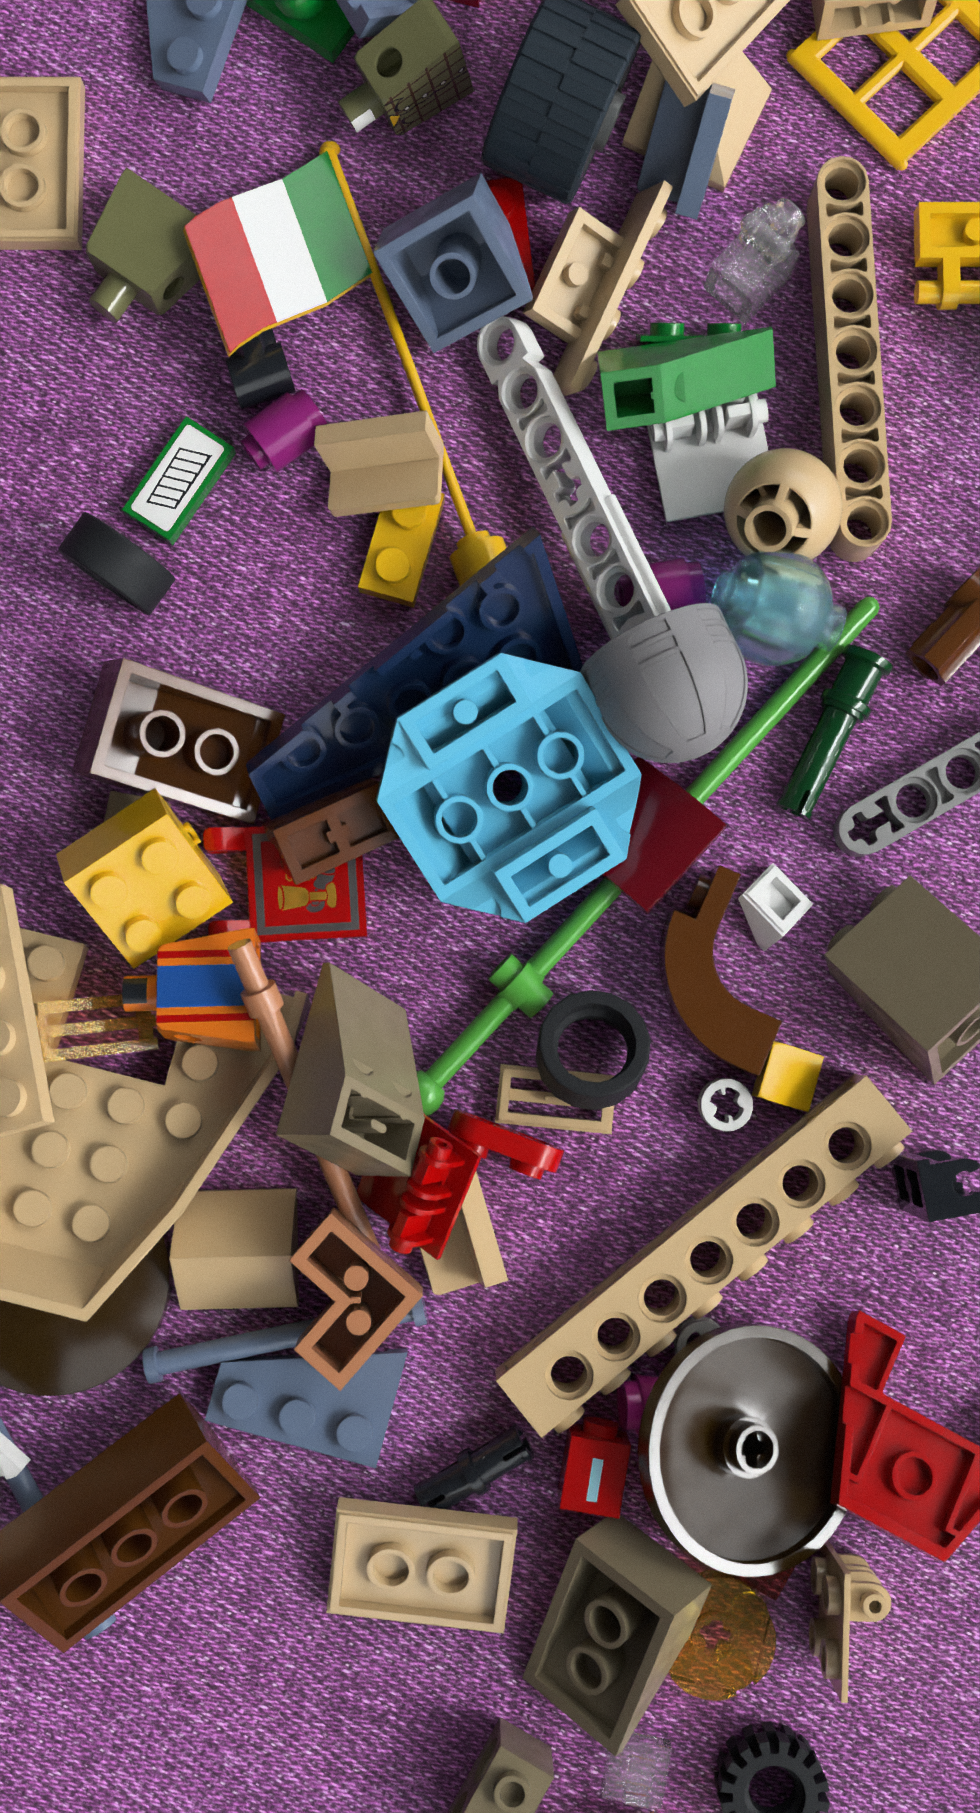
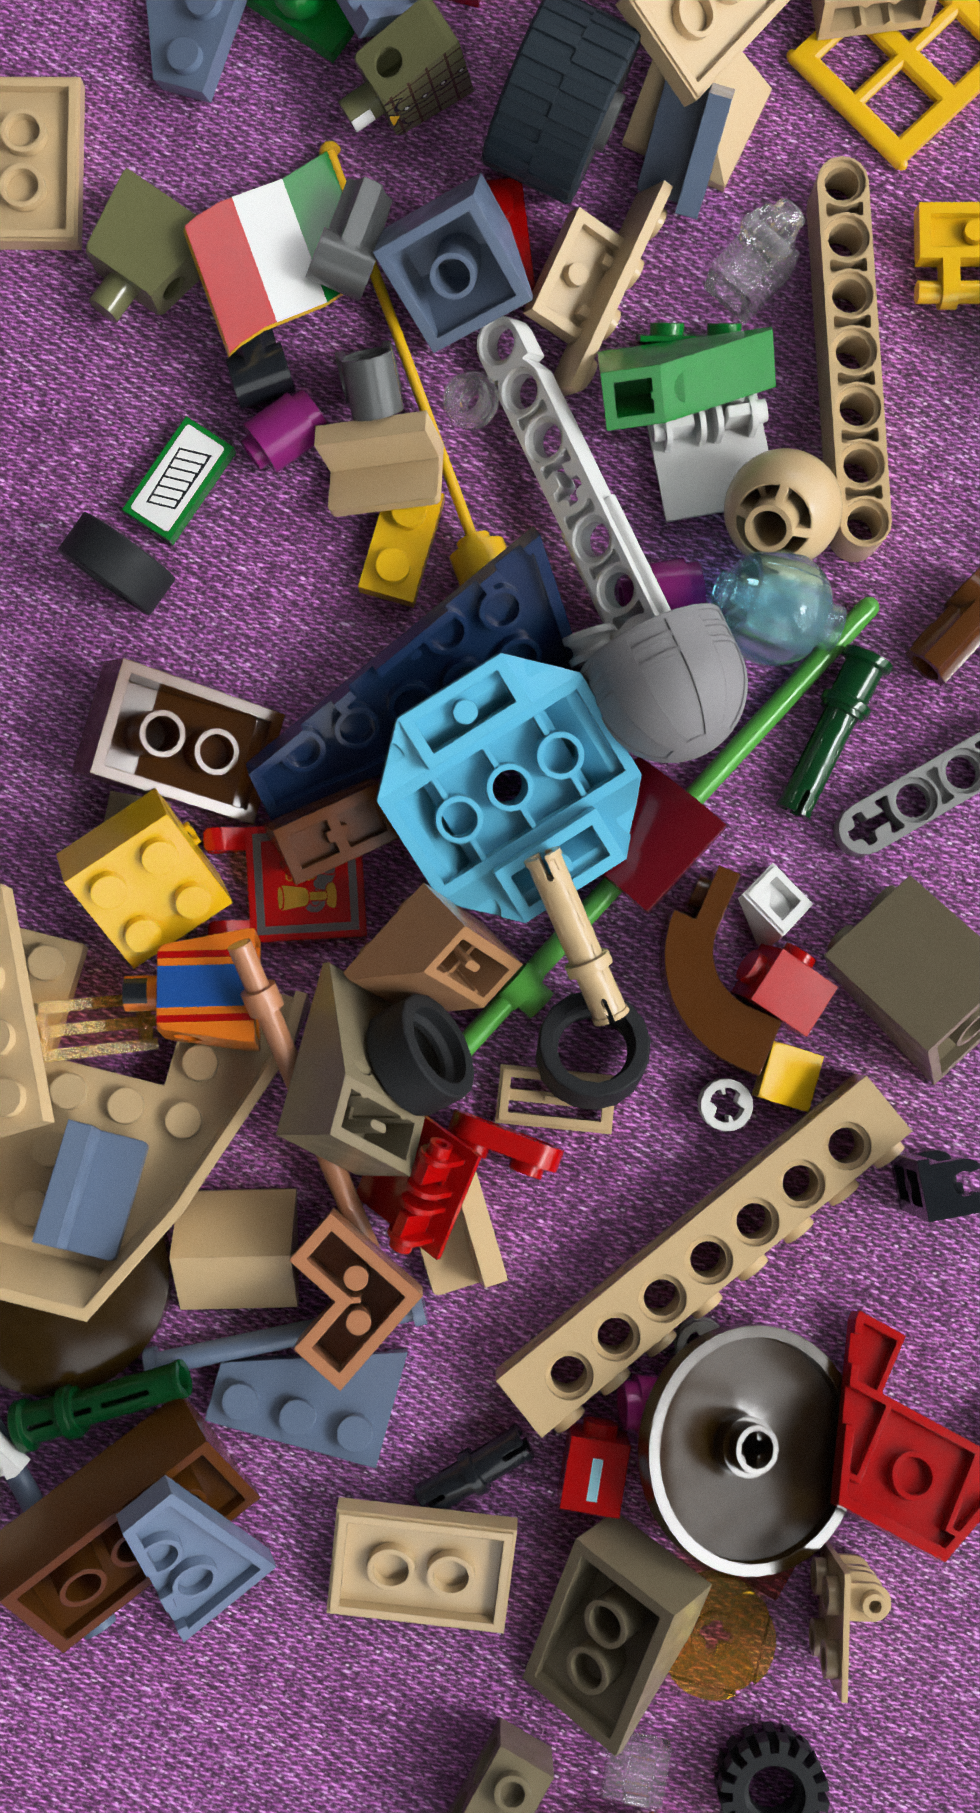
none -> dark green pin [7,1359,192,1454]
none -> sand blue panel [32,1119,149,1261]
none -> sand blue wing [116,1475,277,1643]
none -> dark grey piece [305,176,393,301]
none -> dark grey piece [335,340,404,421]
none -> medium nougat slope [343,883,523,1011]
none -> black tyre [366,994,474,1116]
none -> clear plate [443,371,499,431]
none -> tan pin [524,846,630,1026]
none -> light grey bush [562,622,615,668]
none -> brick [731,942,838,1037]

